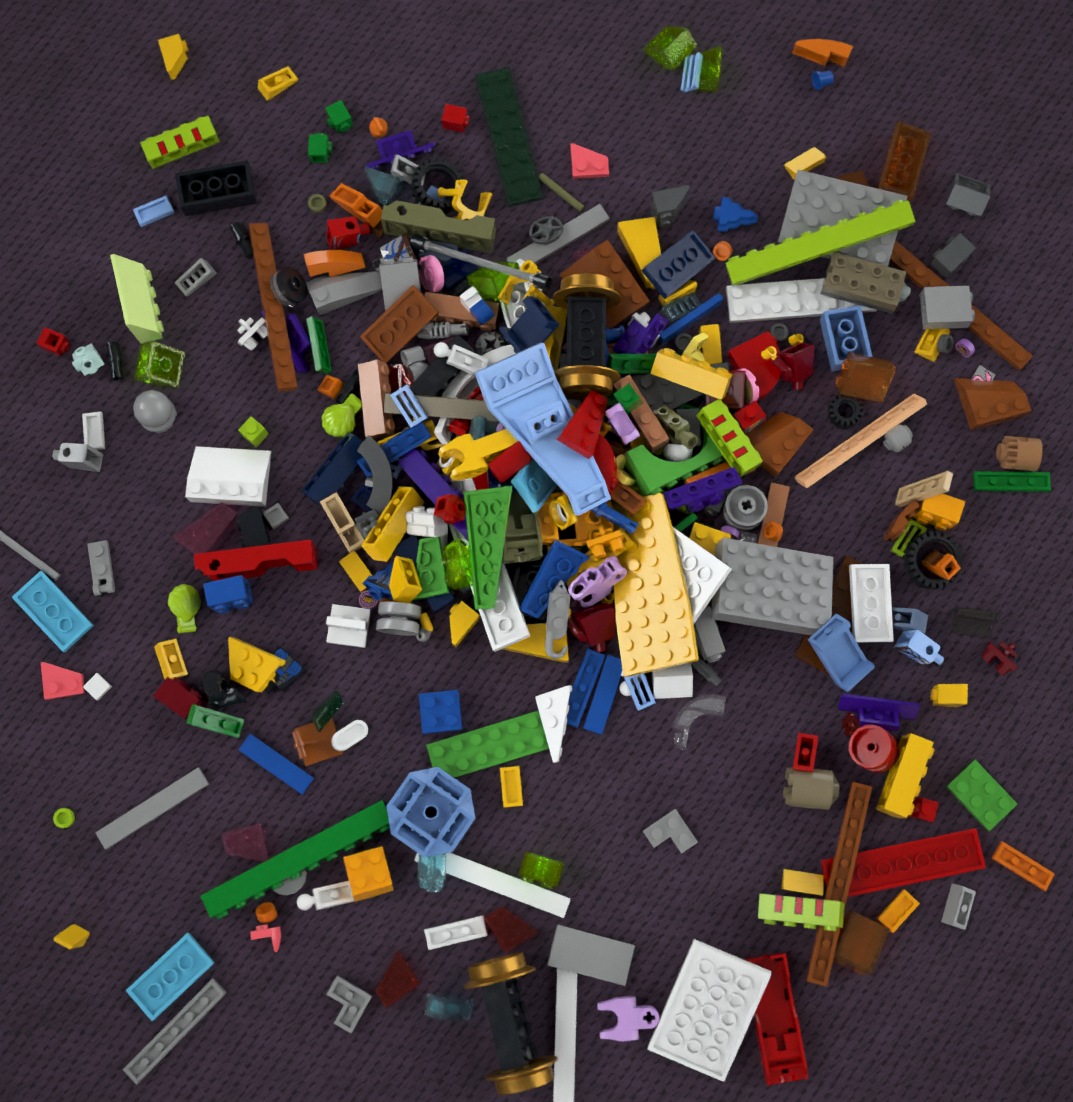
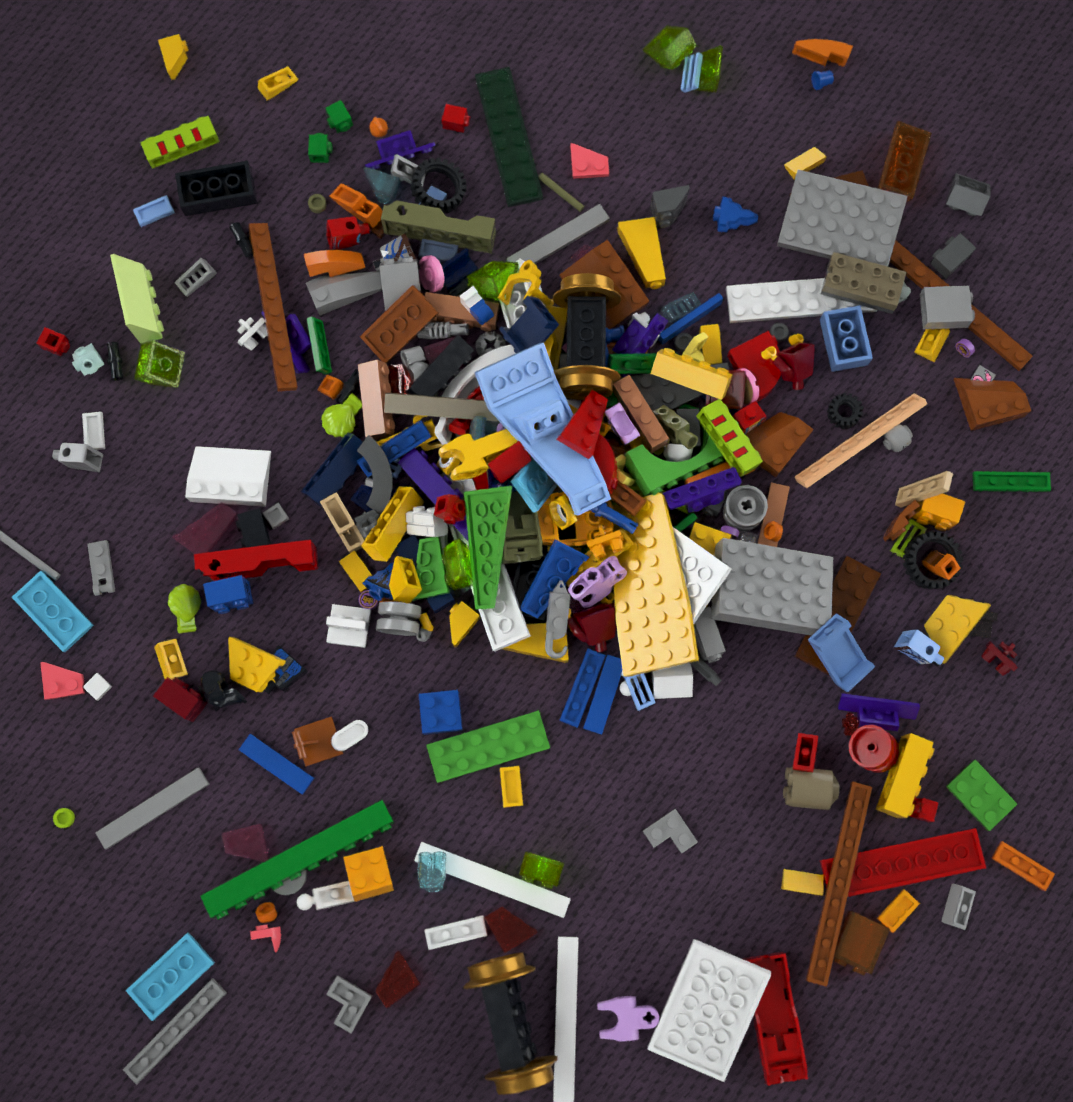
yellow slope [53,924,90,949] -> none
light grey tile [133,390,177,433] -> none
green tile [186,704,244,738] -> none
lime brick [238,416,269,447] -> none
black piece [270,266,308,307] -> none
clear green slope [312,691,343,732] -> none
medium blue piece [387,767,475,857] -> none
light blue tile [390,384,428,427] -> none
light grey hose [410,234,553,291] -> none
clear light blue slope [424,994,474,1020] -> none
white plate [434,342,489,375] -> none
yellow piece [437,180,492,221] -> none
dark grey wheel [529,216,563,245] -> none
white wing [535,685,572,763] -> none
light grey tile [547,925,635,986] -> none
green brick [613,383,643,415] -> none
dark blue tile [641,230,716,299] -> none
yellow slope [658,280,697,308] -> none
clear arch [672,695,726,751] -> none
orange tile [713,241,733,261] -> none
lime brick [726,199,916,287] -> none
lime brick [758,894,844,931] -> none
clear orange brick [836,352,896,403] -> none
white plate [849,564,894,643] -> none
sand blue slope [892,607,929,634] -> none
yellow slope [930,684,968,707] -> none
dark grey tile [937,334,954,353] -> none
medium nougat gear [996,436,1043,471] -> none
none -> yellow wing [924,595,991,664]

